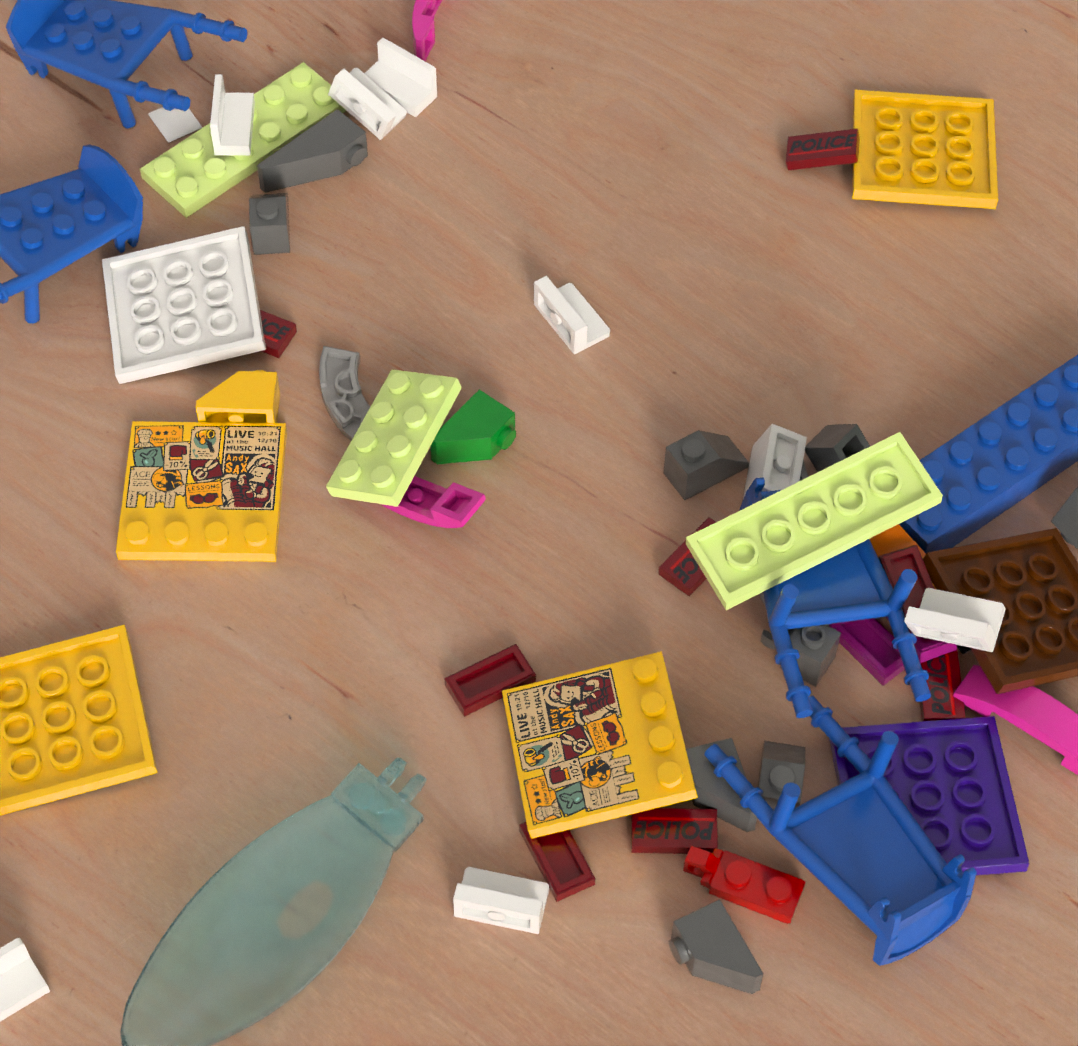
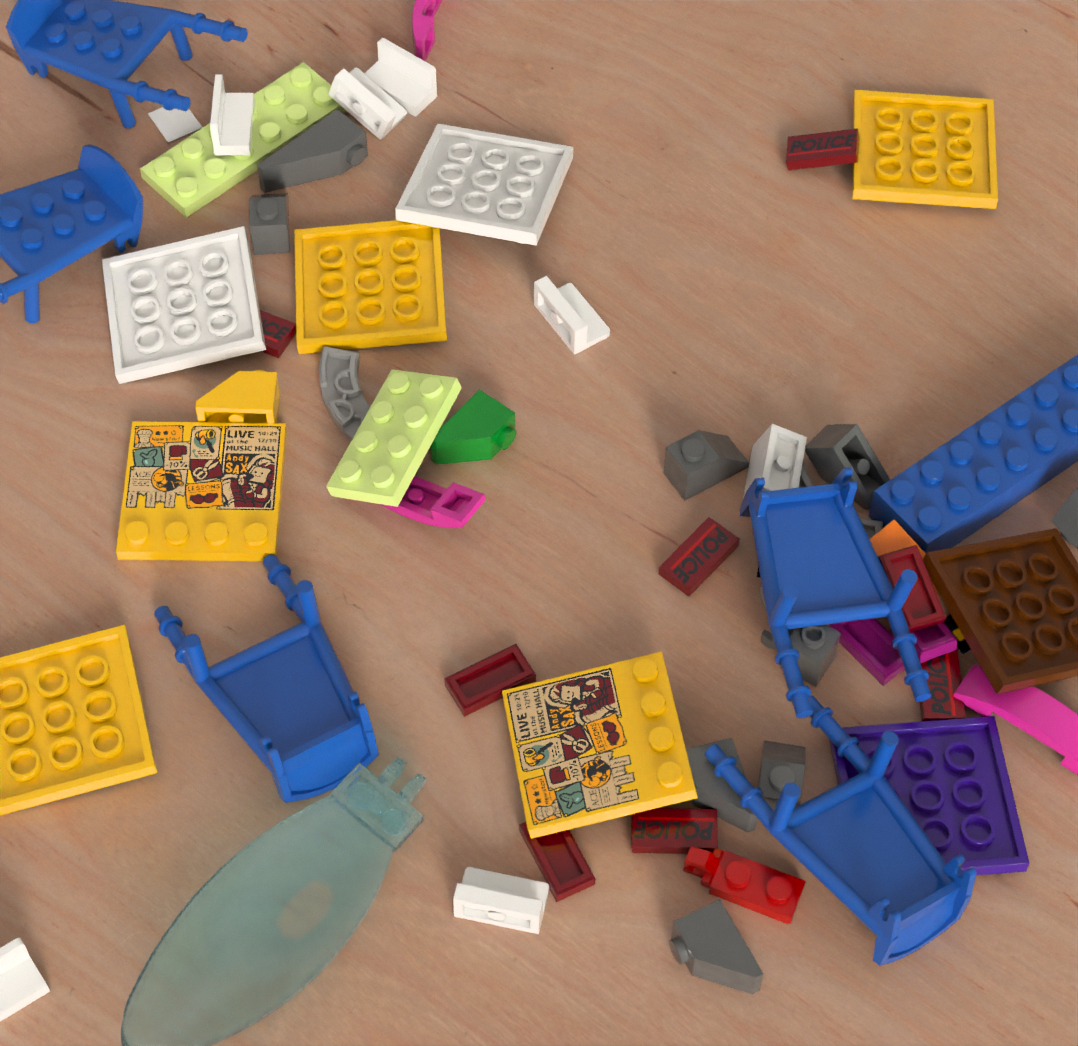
yellowish green plate [686,432,943,610] -> none
white panel [904,588,1006,652] -> none
none -> blue piece [154,554,379,803]
none -> yellow plate [294,220,447,354]
none -> white plate [395,123,573,245]

